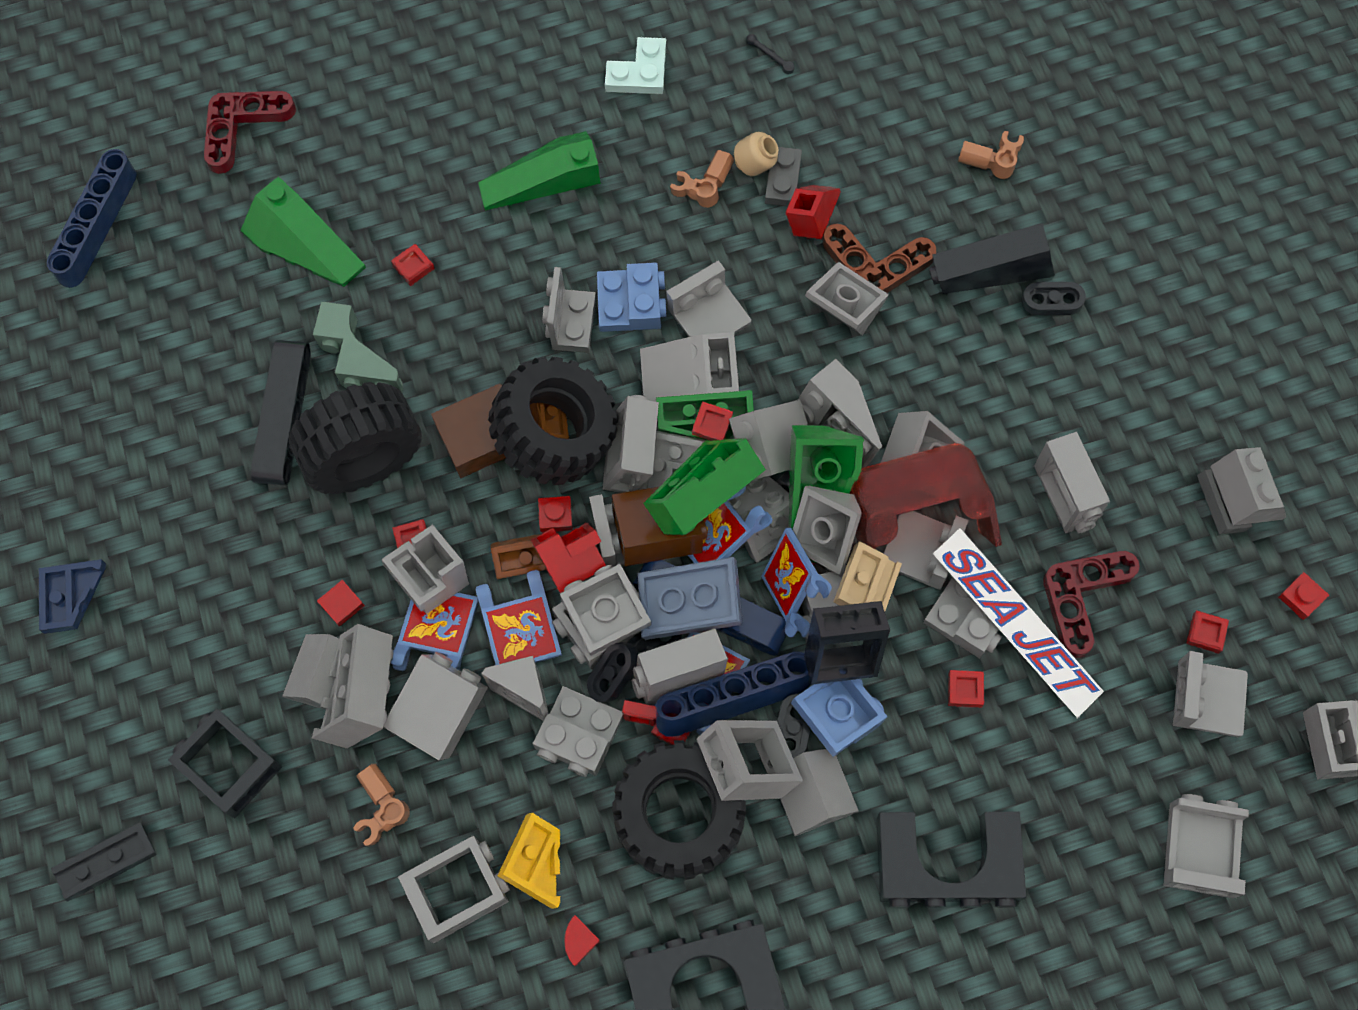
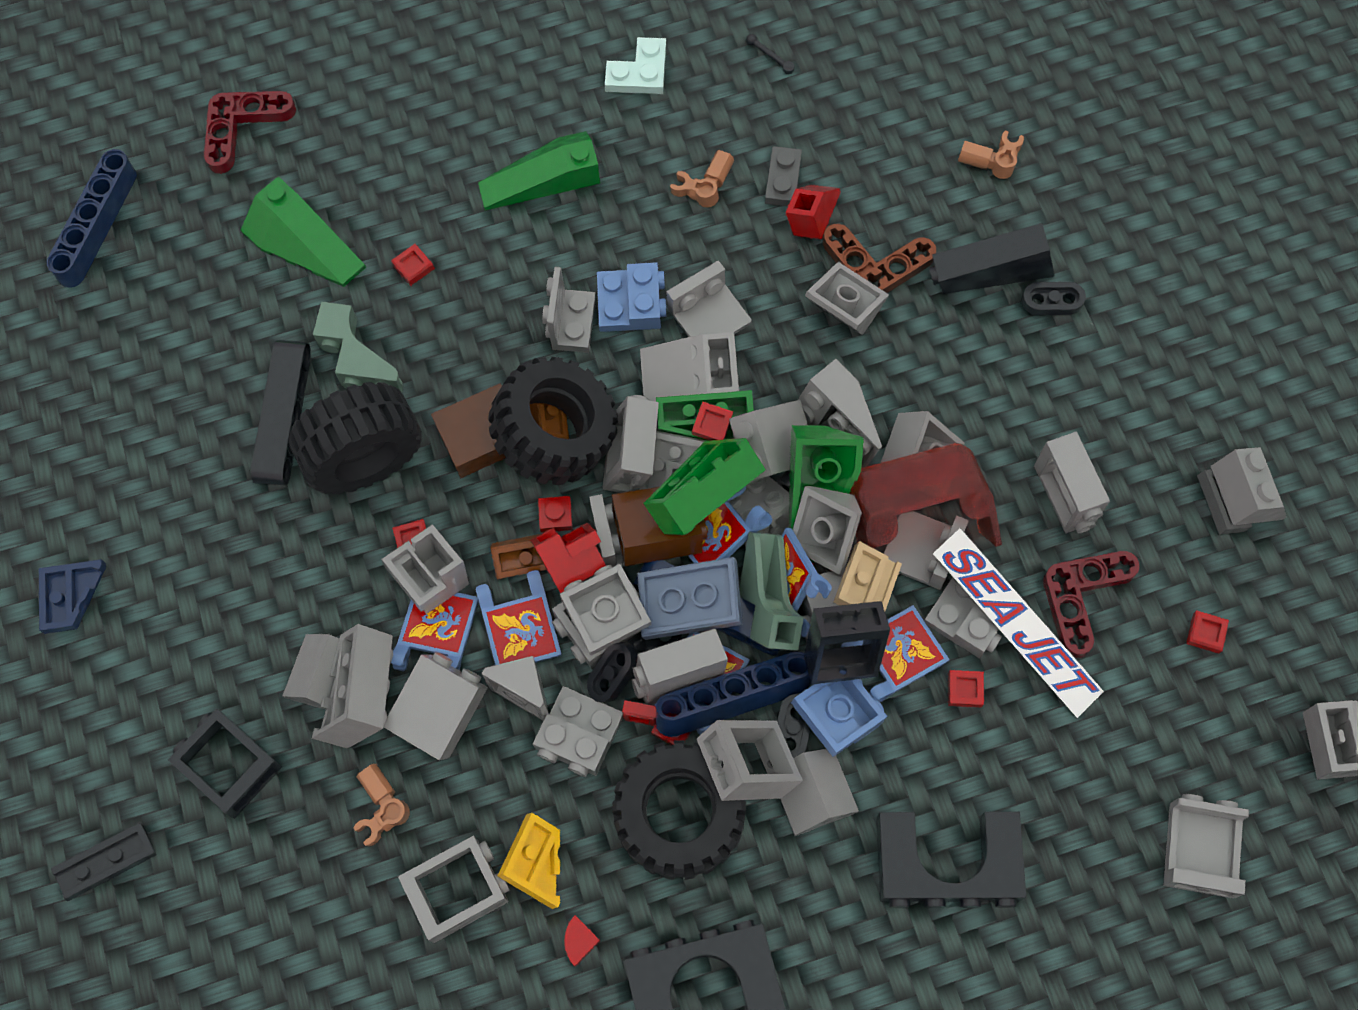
red tile [317,580,365,627] -> none
tan head [734,132,779,176] -> none
light grey bracket [1173,651,1248,737] -> none
red plate [1278,572,1329,620] -> none
none -> sand green arch [739,531,804,650]
none -> flag [841,605,950,702]

